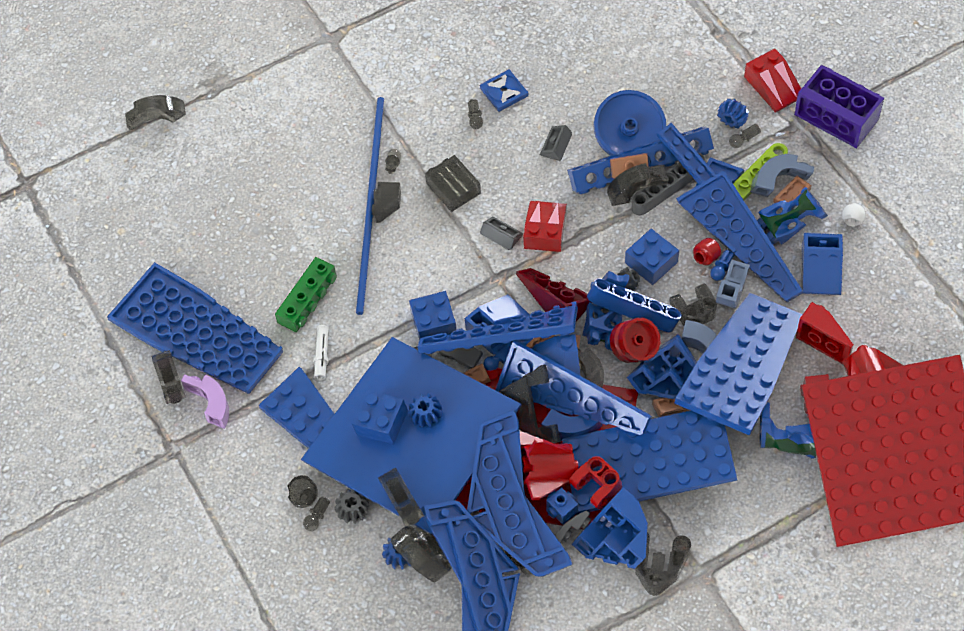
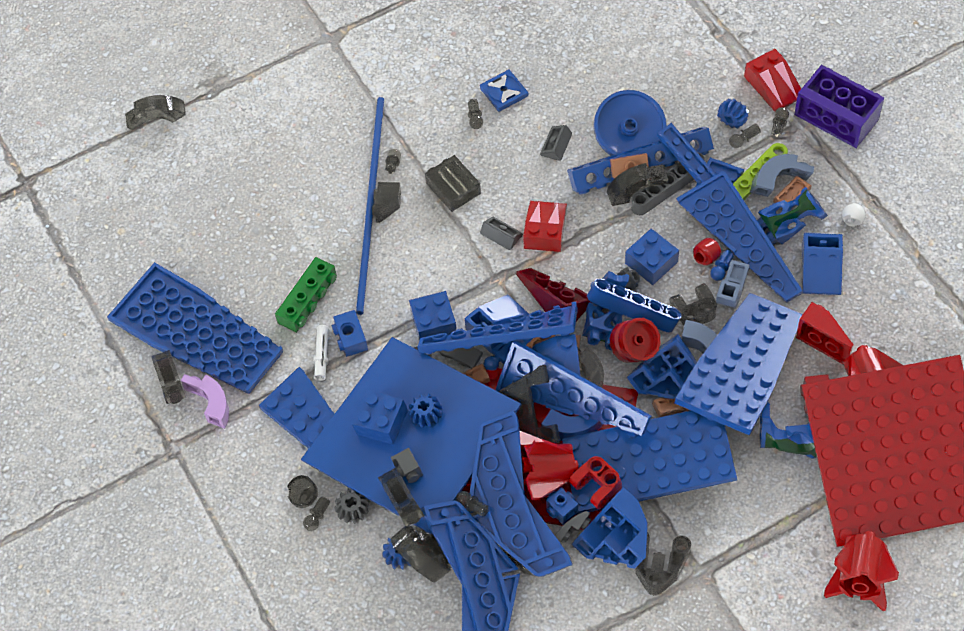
none -> blue brick [331,310,368,357]
none -> dark grey brick [391,448,423,483]
none -> clear smoke axle [455,491,489,517]
none -> clear smoke axle [771,107,789,137]
none -> red brick [824,531,899,611]

